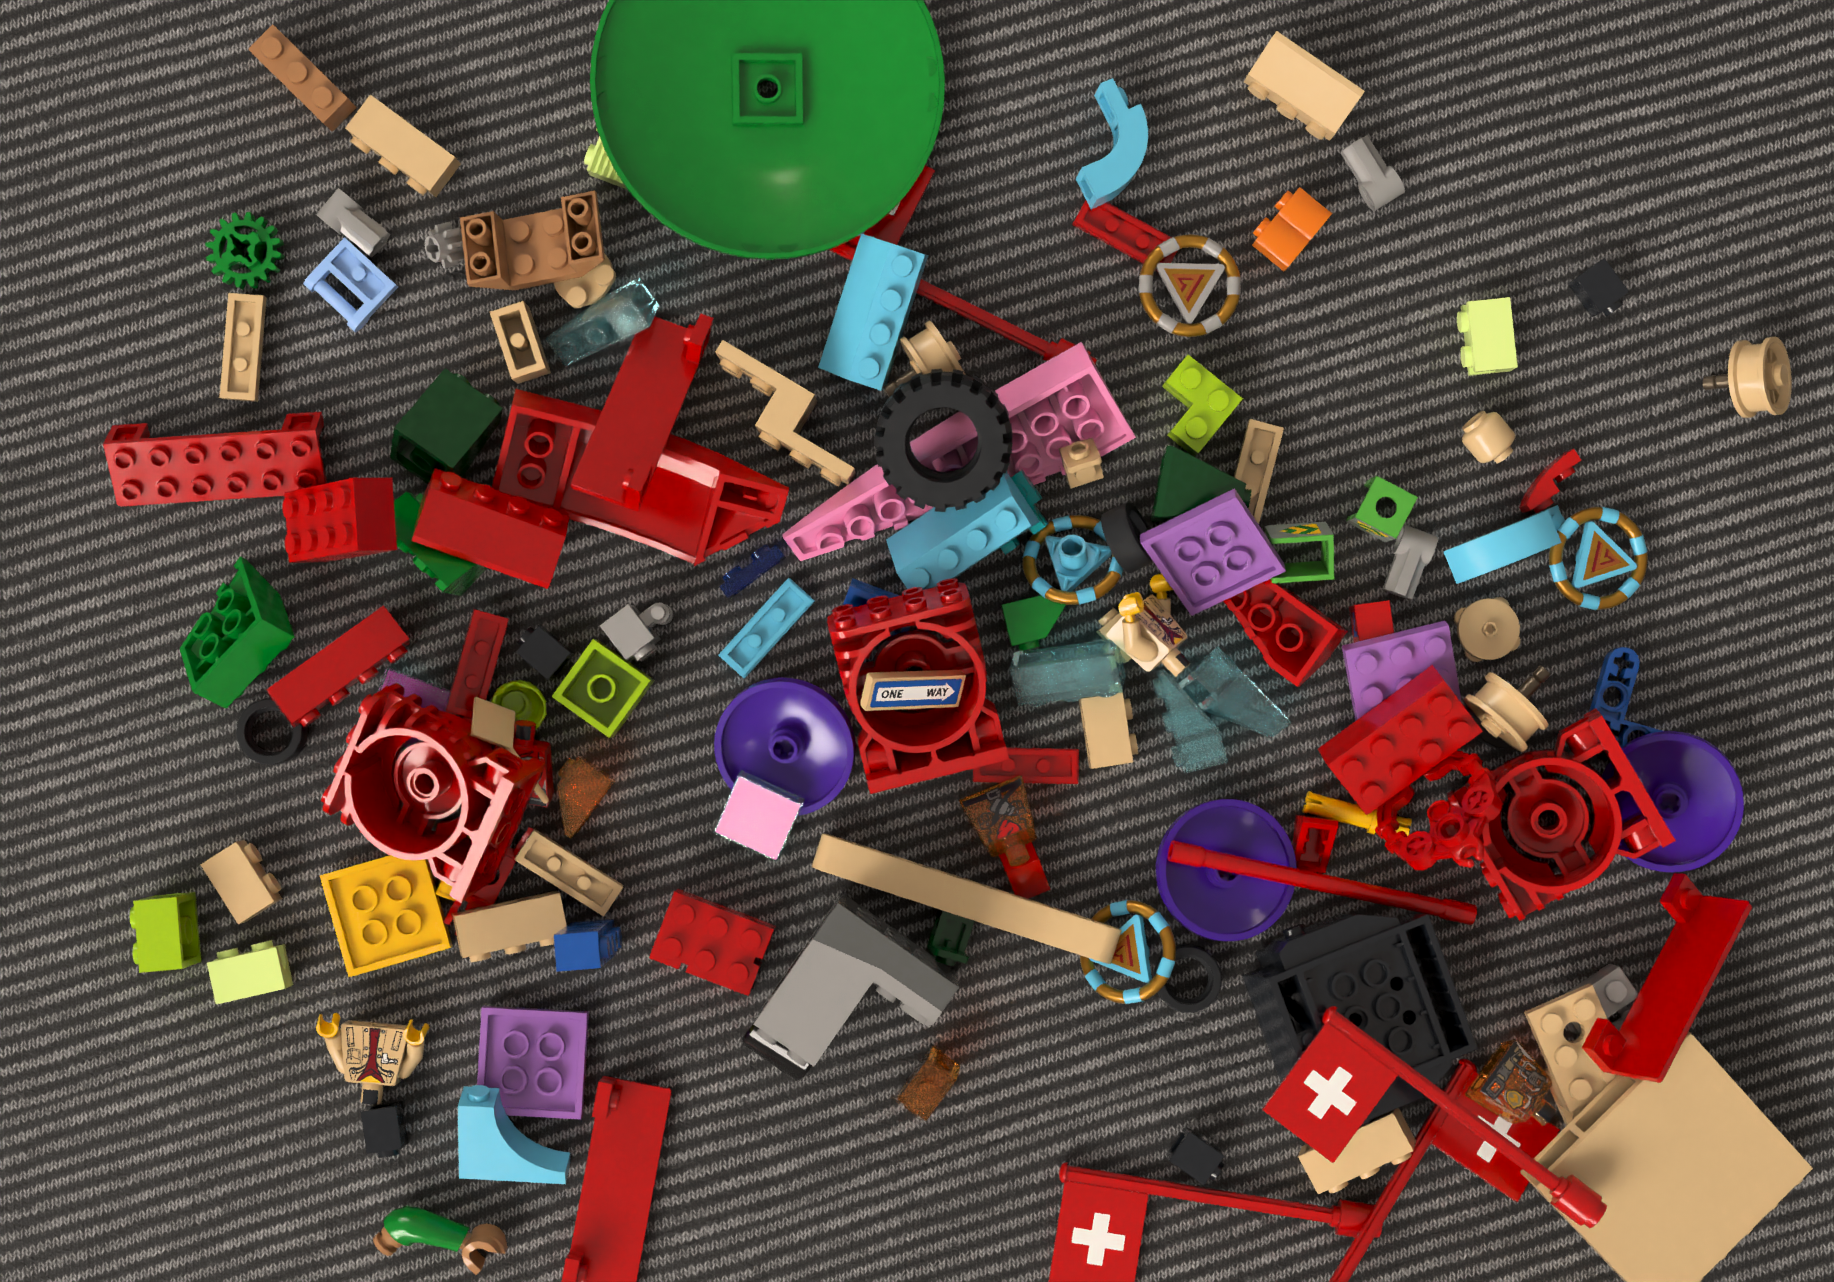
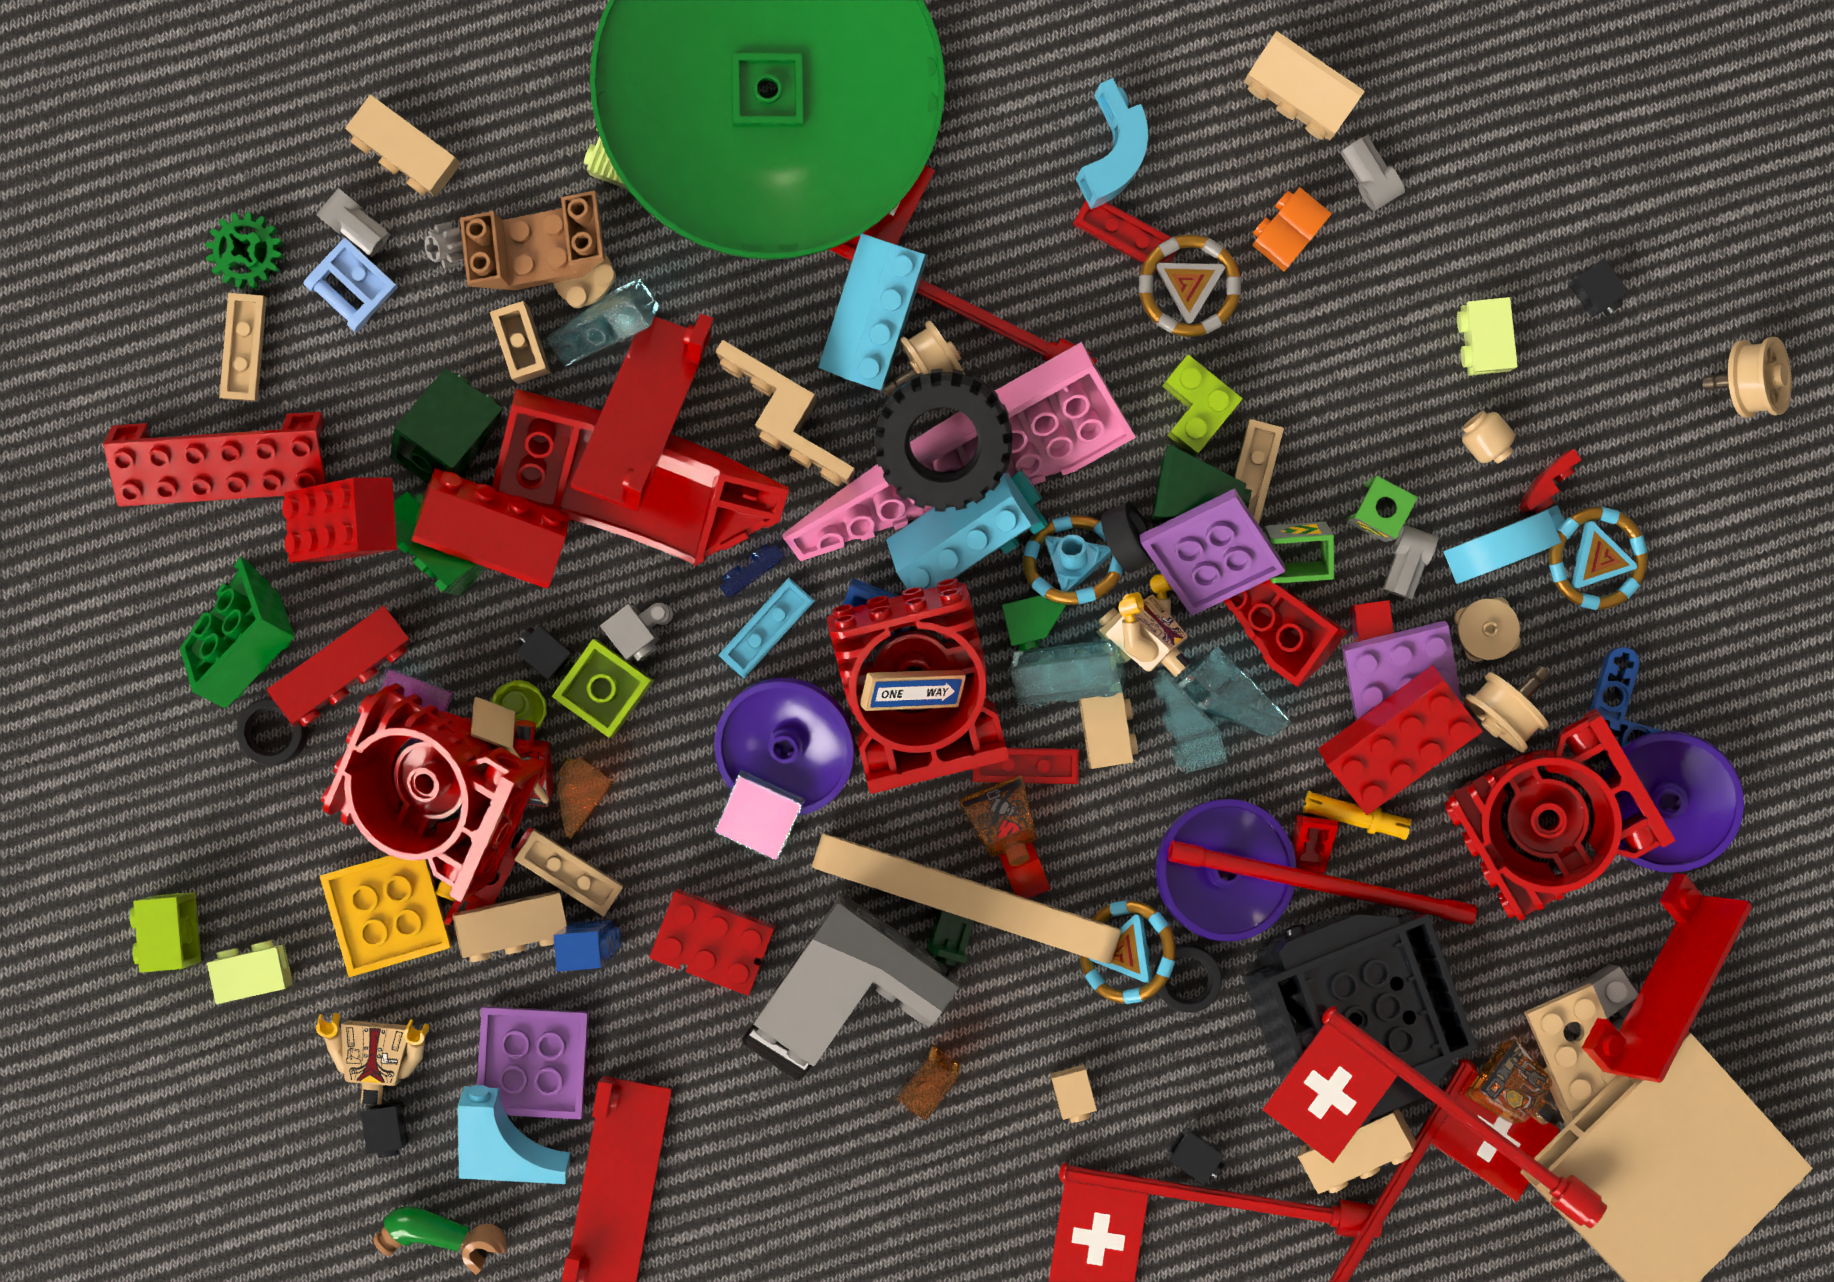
tan brick [200,840,282,924] -> none
medium nougat brick [248,24,357,132] -> none
red plate [445,609,509,718] -> none
tan bracket [1059,438,1104,489] -> none
red piece [1375,751,1502,870] -> none
none -> tan brick [1050,1065,1097,1123]

